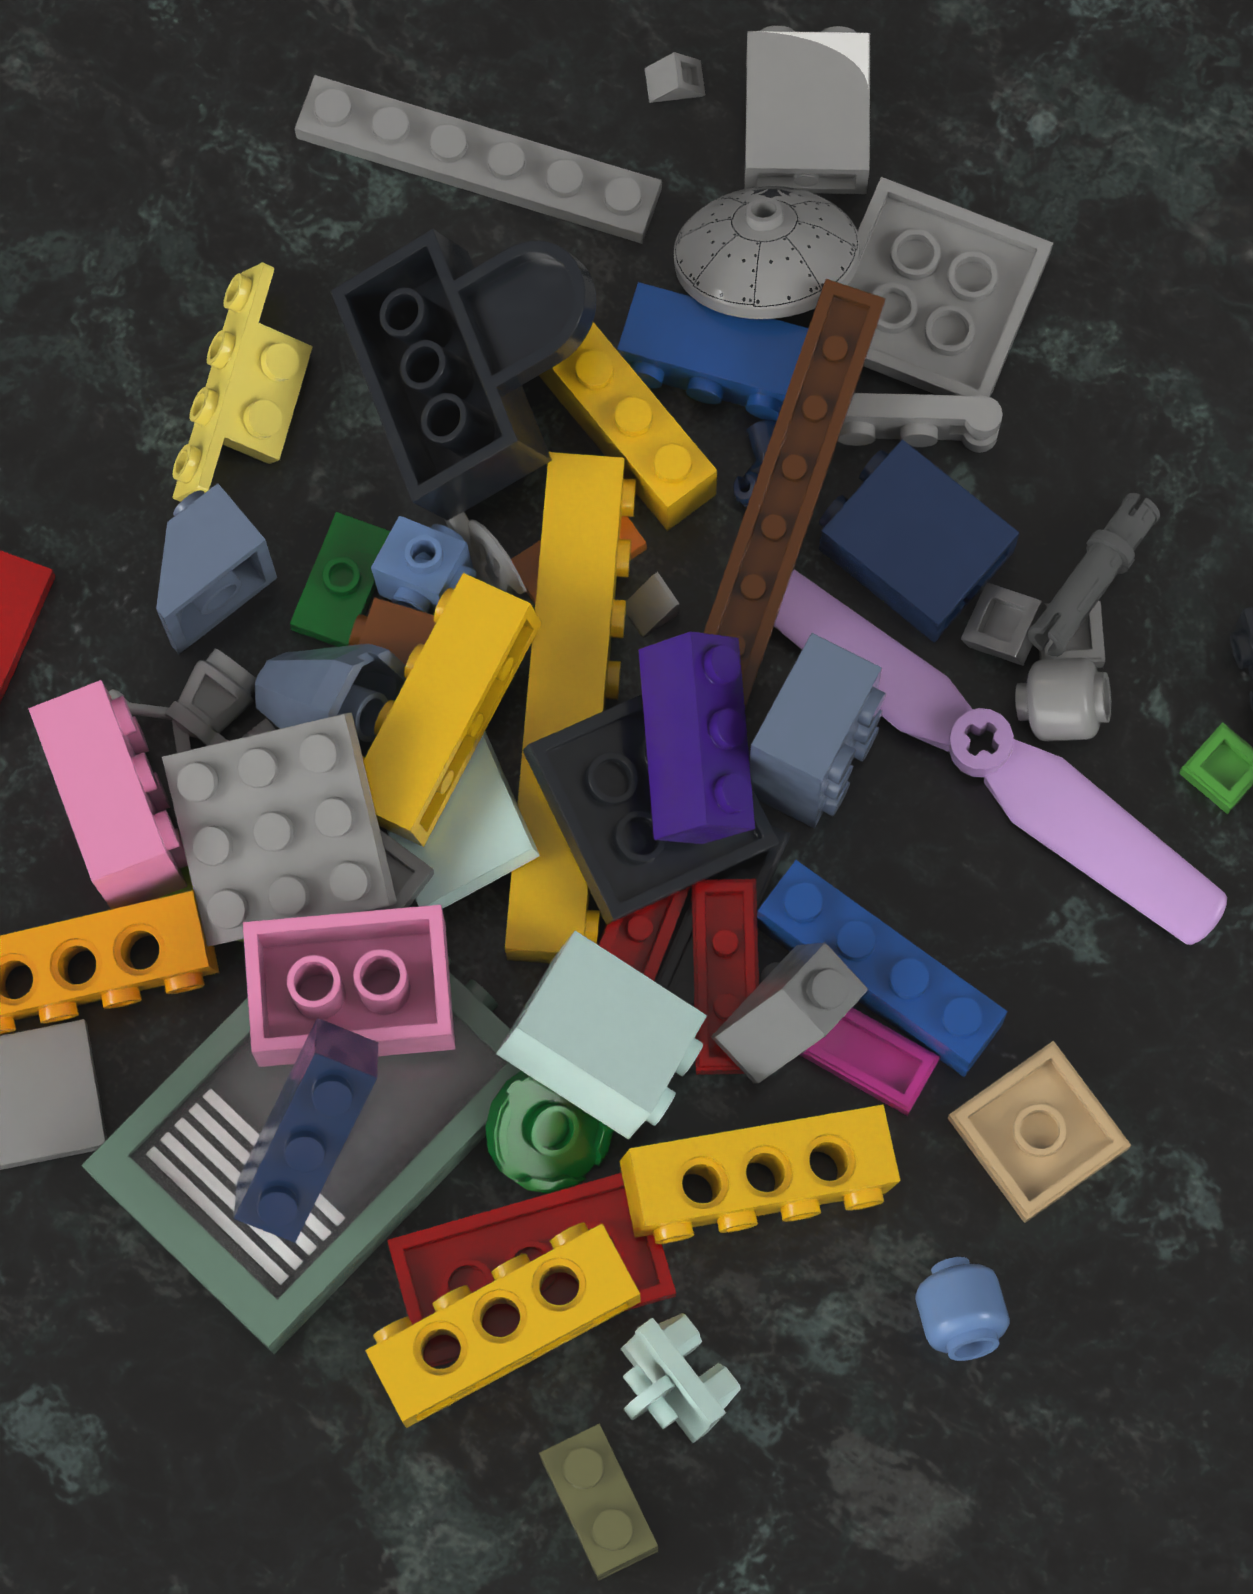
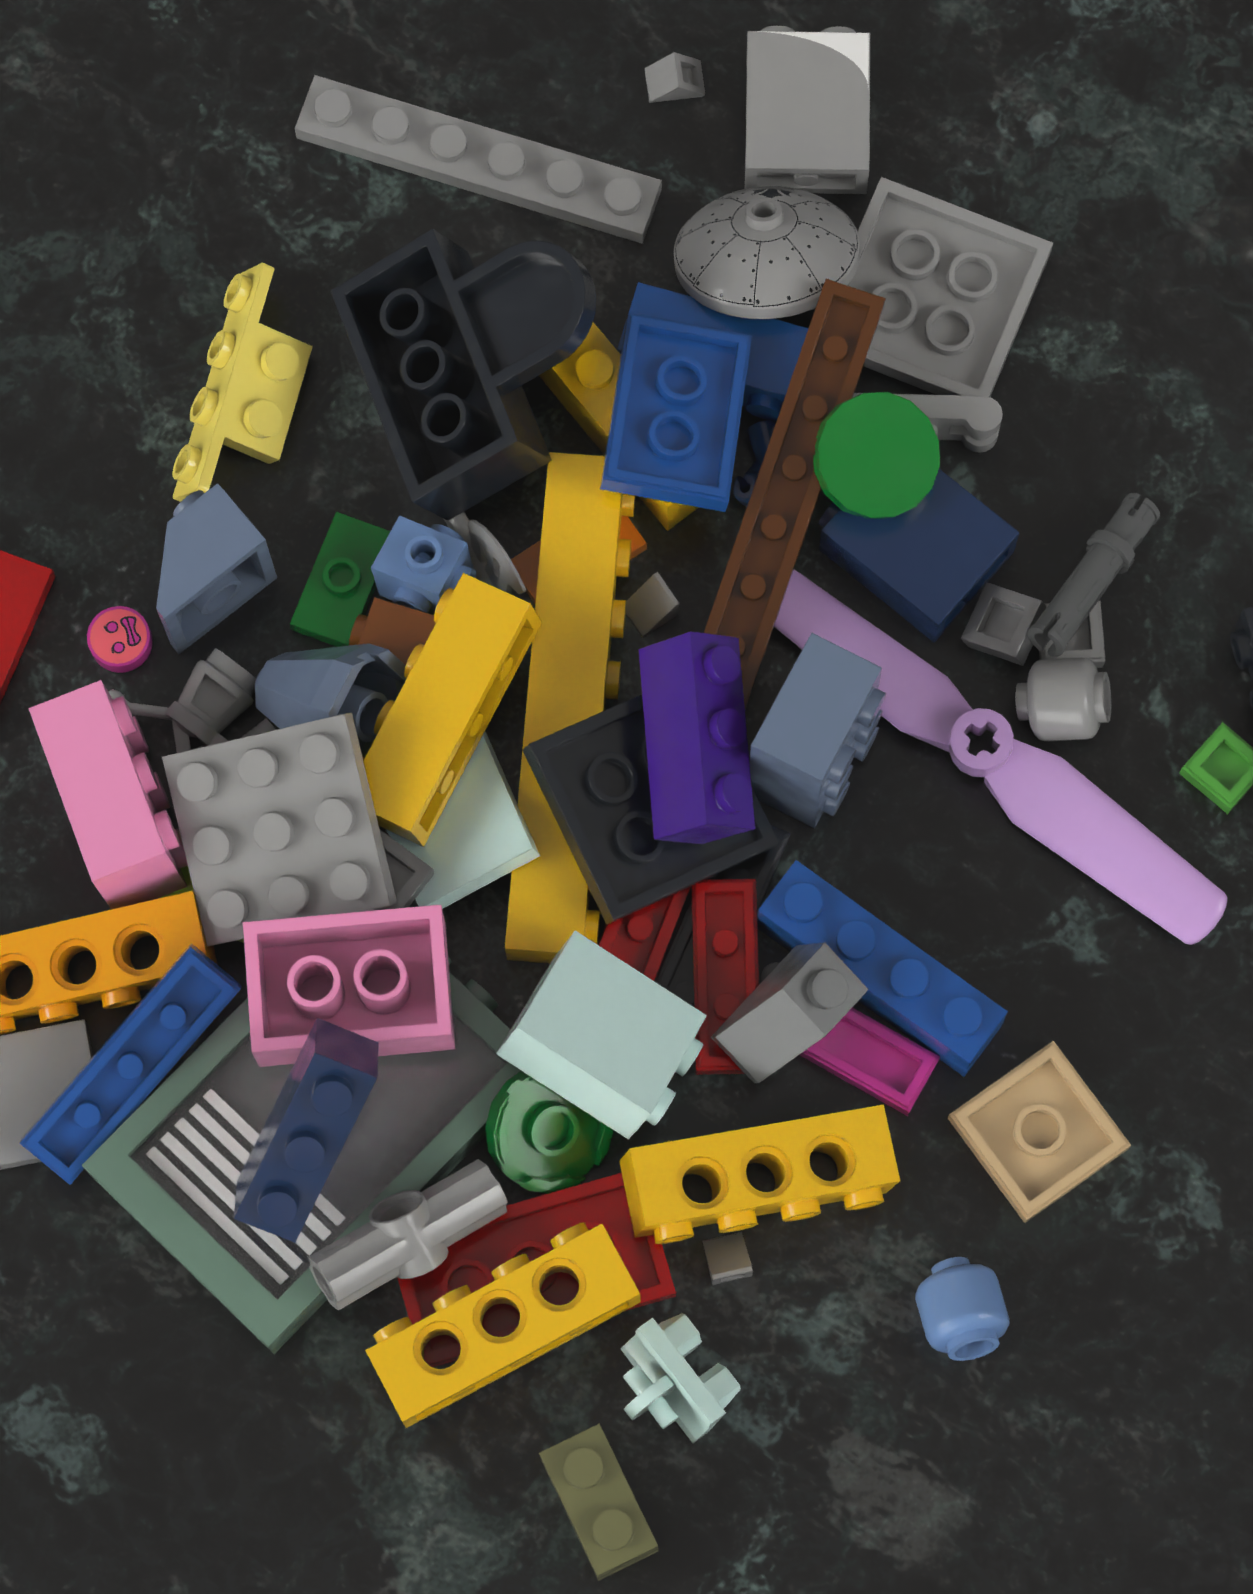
none -> blue tile [20,943,241,1185]
none -> tile [87,606,153,673]
none -> light grey piece [309,1159,508,1310]
none -> blue tile [600,313,752,512]
none -> light grey piece [702,1232,753,1285]
none -> green tile [813,392,940,519]

